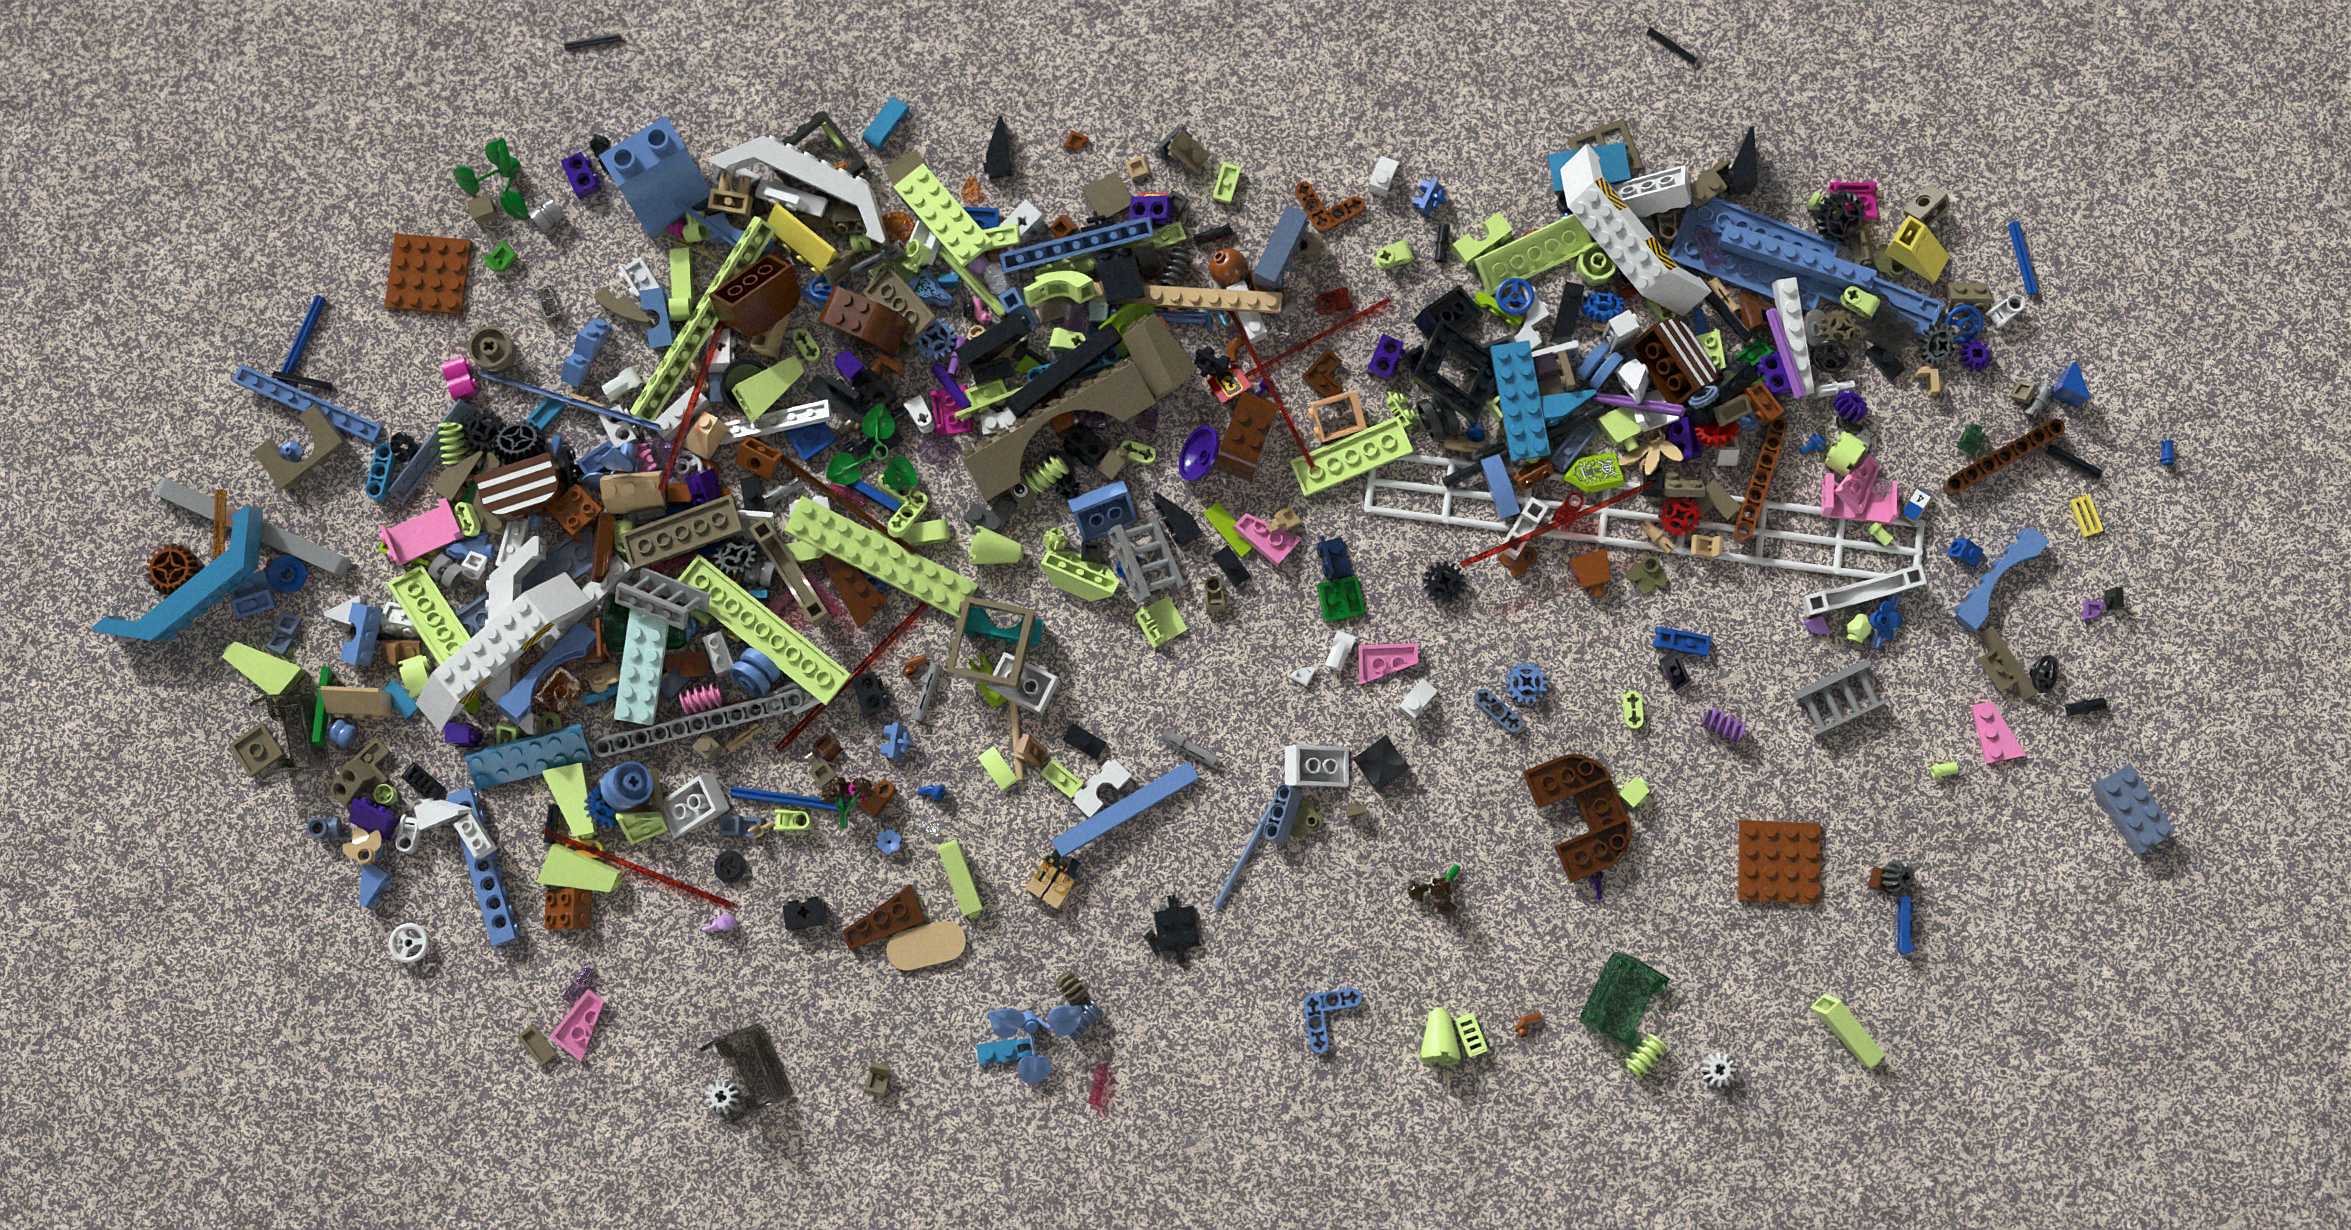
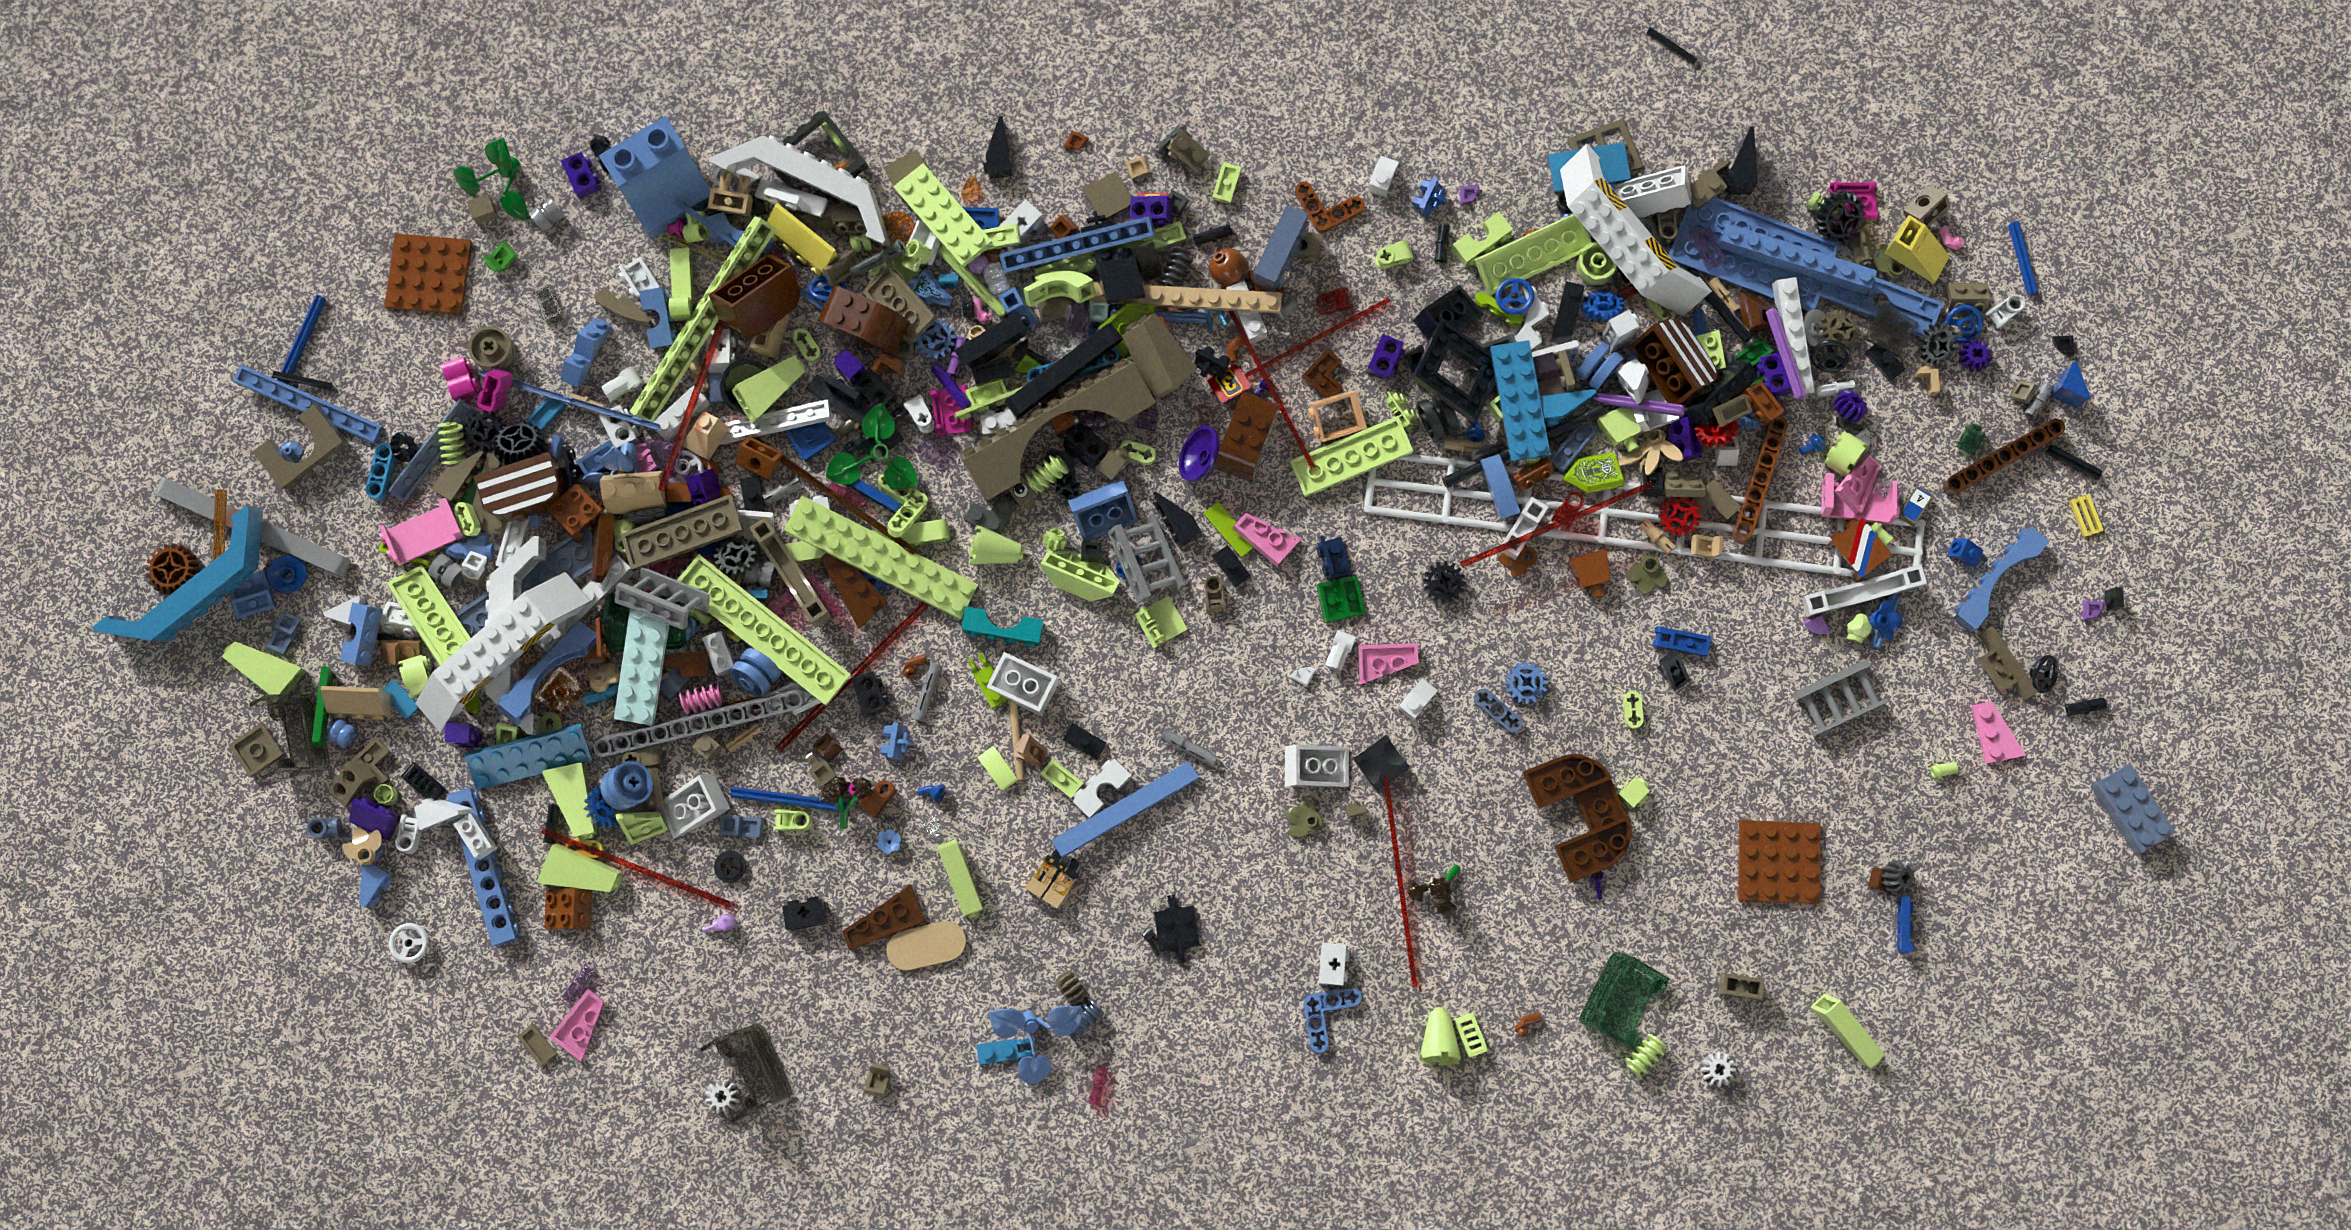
black bar [564,33,621,50] -> none
tan hand [747,822,774,840] -> none
dark azure beam [862,96,910,151] -> none
dark tan window [945,596,1036,690] -> none
yellowish green piece [1049,328,1086,352] -> none
sand blue bar [1213,801,1272,910] -> none
sand blue beam [1263,784,1301,844] -> none
tan plate [1266,507,1301,533] -> none
sand blue gear [1689,386,1719,409] -> none
medium lavender piece [1700,707,1746,744] -> none
yellowish green piece [1840,286,1881,319] -> none
blue pin [2159,440,2176,466] -> none
none -> dark pink brick [477,369,512,412]
none -> dark tan piece [622,744,663,768]
none -> white brick [1318,943,1350,986]
none -> clear red piece [1383,776,1418,987]
none -> medium lavender tile [1460,186,1479,206]
none -> dark tan brick [1718,973,1765,1000]
none -> panel [1827,518,1893,582]
none -> bright pink arm [1938,226,1965,250]
none -> black tile [2052,336,2074,356]

